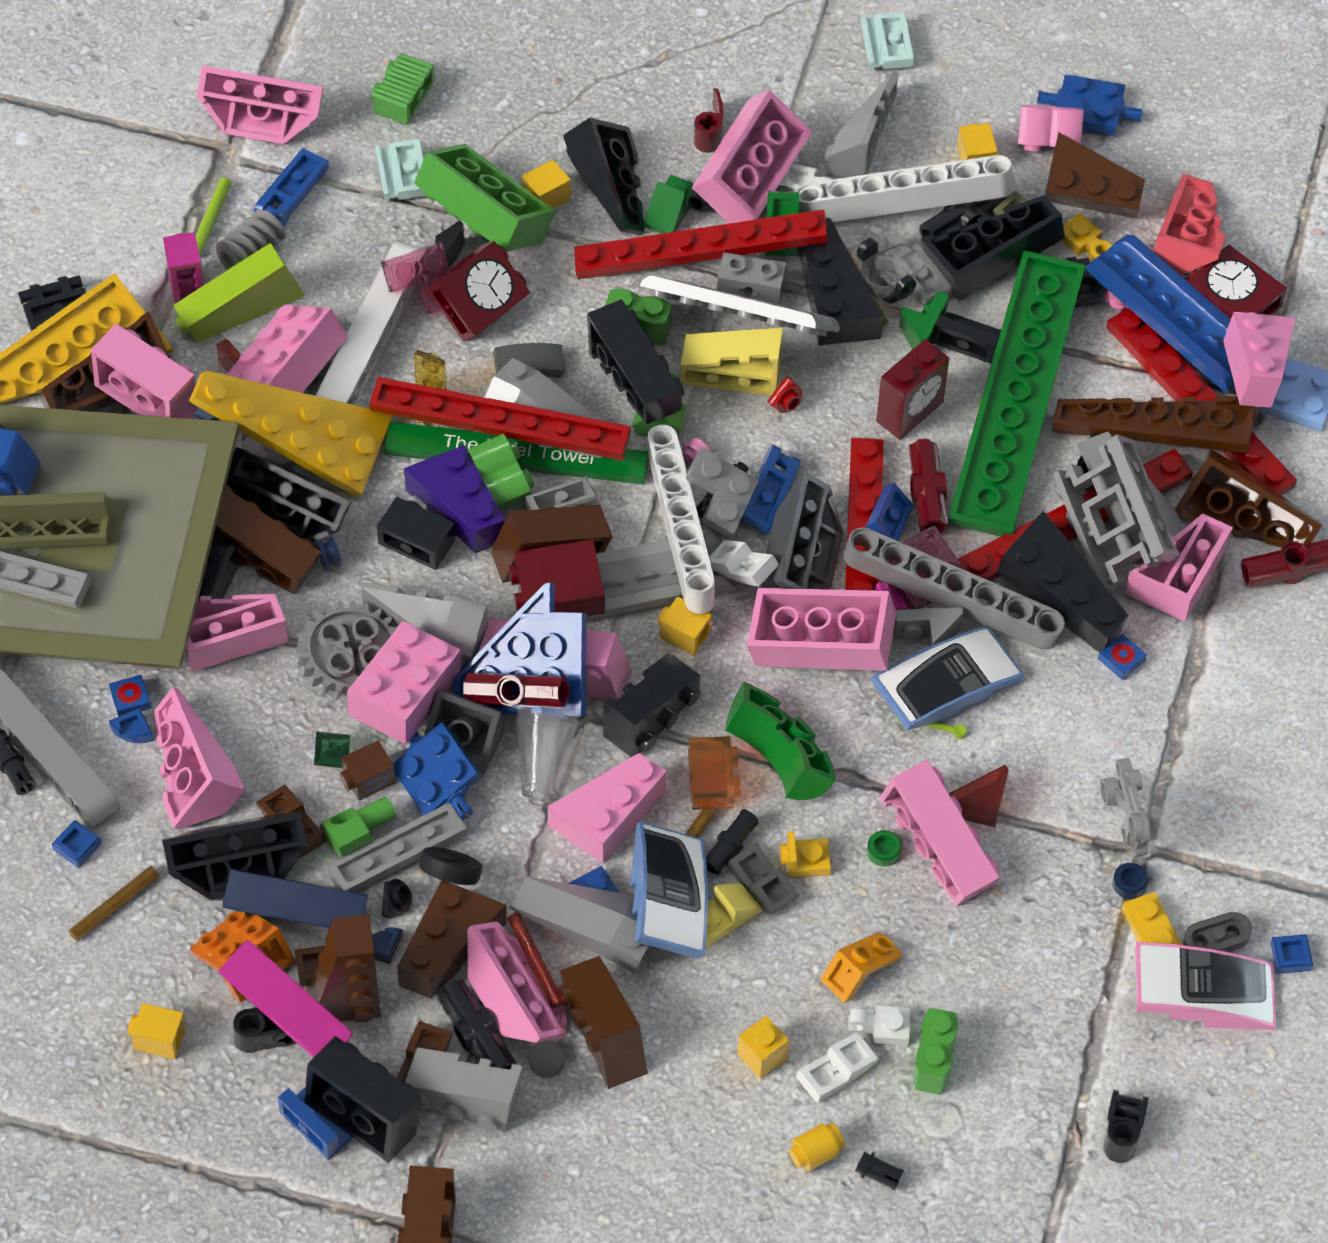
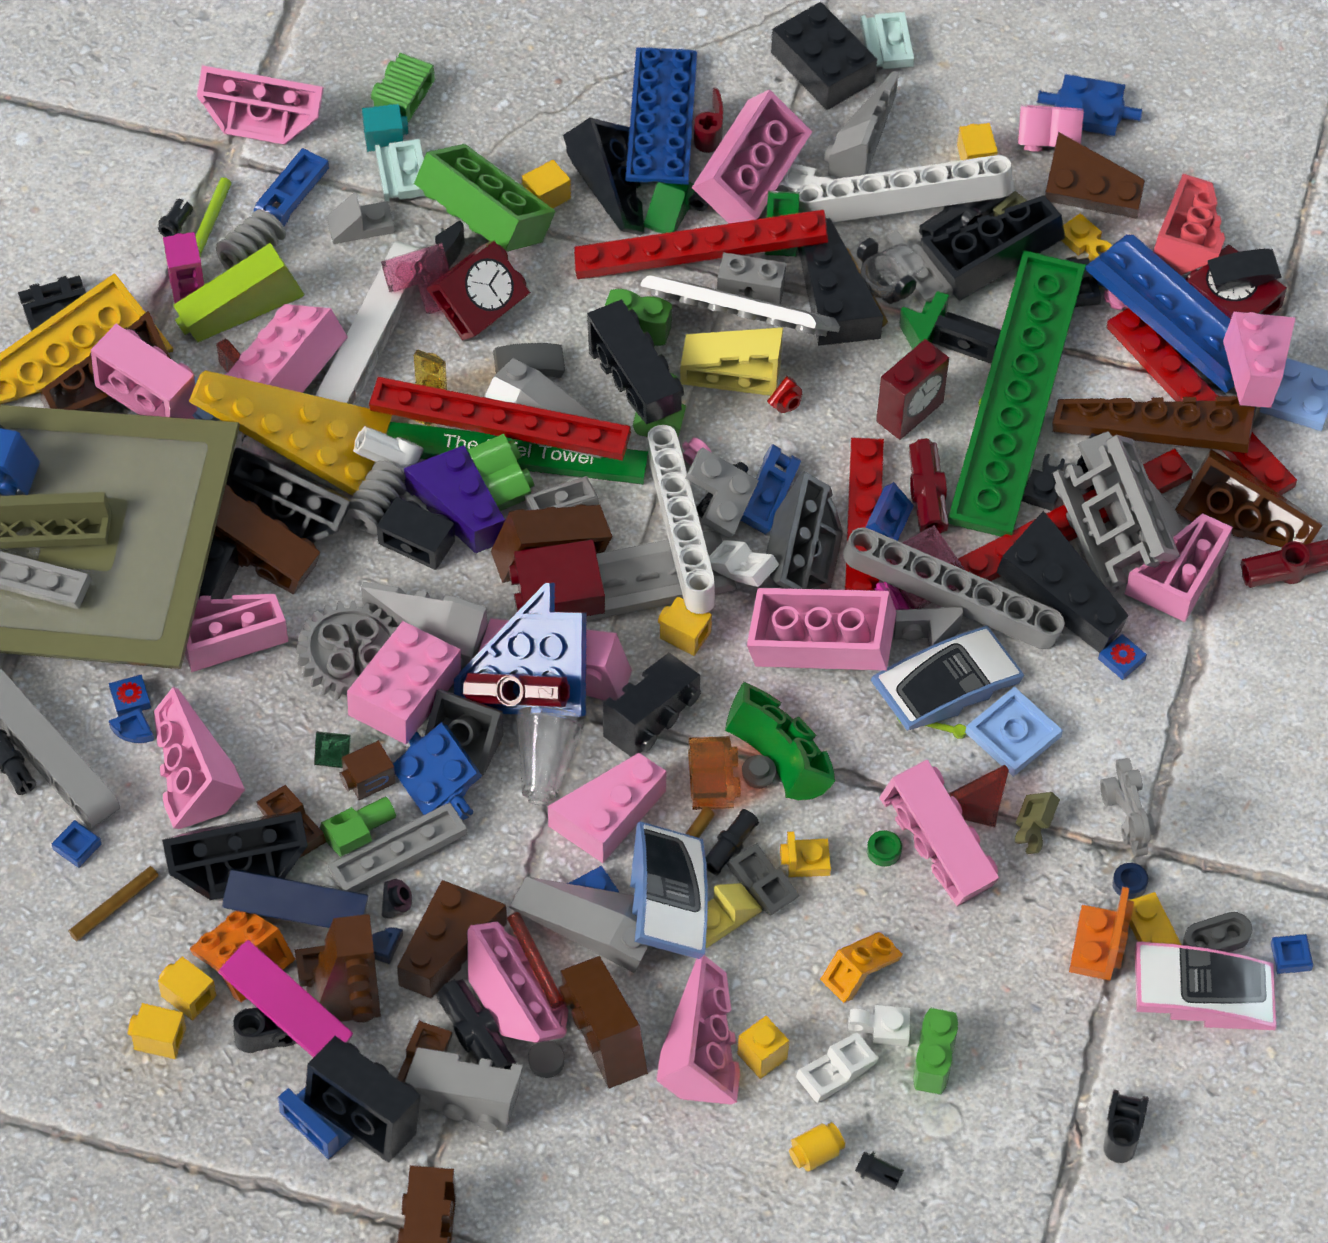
dark blue bush [316,537,342,571] -> none
black tyre [419,847,482,885] -> none
none -> black pin [158,199,193,237]
none -> yellow brick [158,956,217,1021]
none -> light grey slope [327,192,395,244]
none -> light grey piece [345,460,407,535]
none -> white piece [353,426,424,473]
none -> teal brick [362,104,409,152]
none -> blue plate [626,47,697,184]
none -> bright pink wedge [657,955,740,1105]
none -> dark grey plate [742,755,776,789]
none -> black brick [771,1,877,110]
none -> light blue plate [965,687,1063,777]
none -> olive plate [1015,792,1060,854]
none -> black plate [1022,454,1065,511]
none -> orange bracket [1069,887,1134,981]
none -> black slope [1207,249,1282,292]

